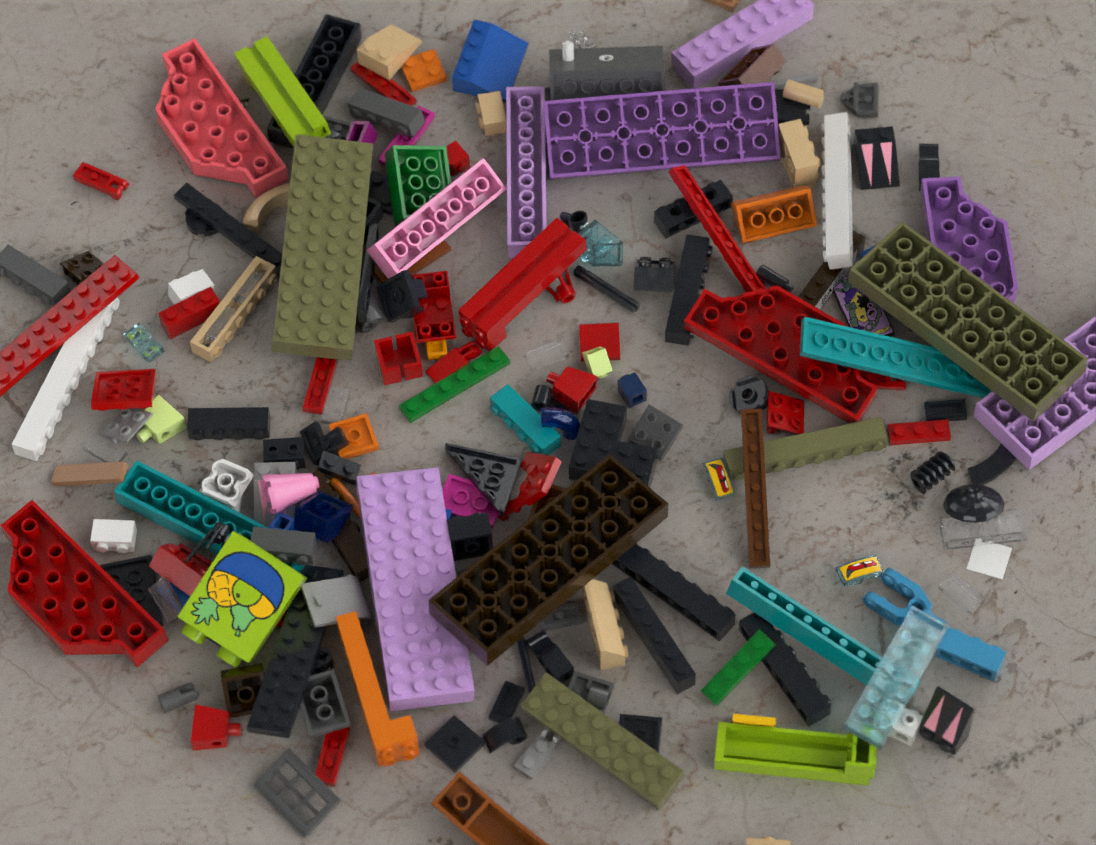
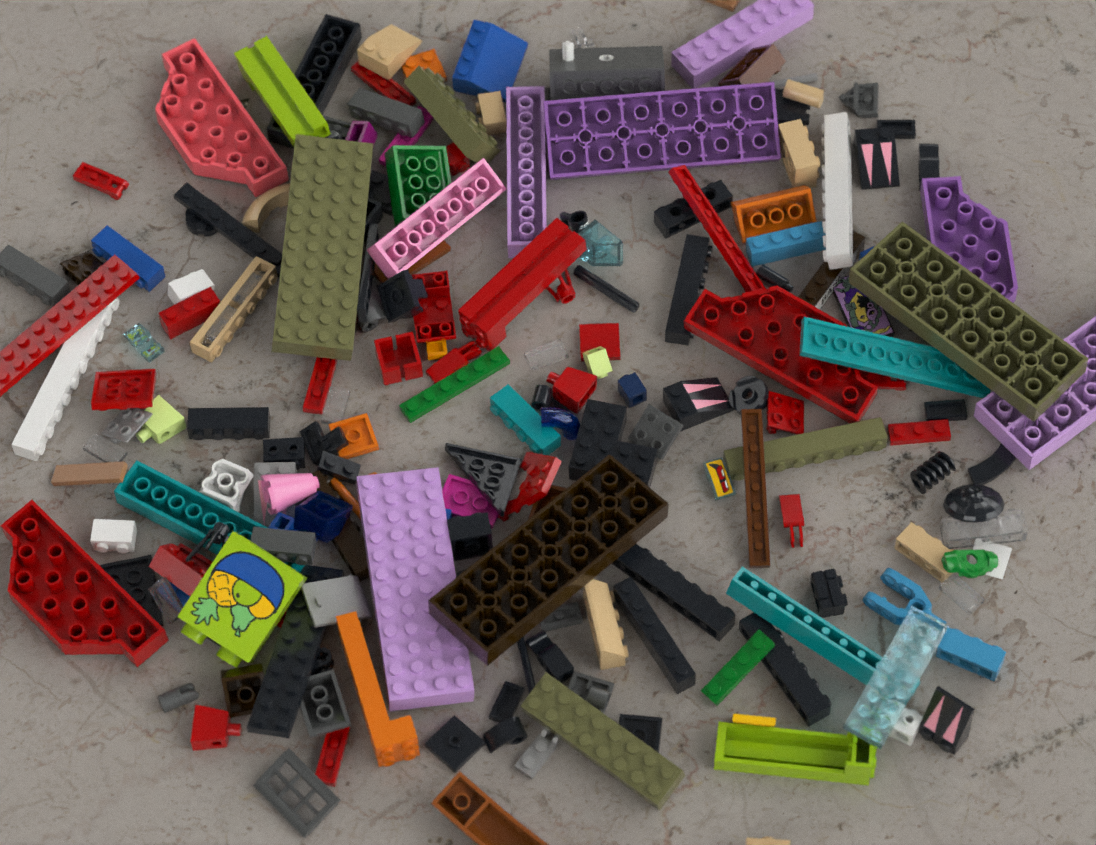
black slope [634,257,675,292] -> none
slope [835,555,884,586] -> none
none -> blue brick [91,225,166,292]
none -> olive brick [404,66,501,164]
none -> black slope [663,377,734,432]
none -> dark azure brick [746,221,826,267]
none -> red arm [779,494,804,548]
none -> black brick [810,569,848,618]
none -> black tile [876,119,916,139]
none -> tan brick [895,522,954,584]
none -> green piece [941,549,998,579]

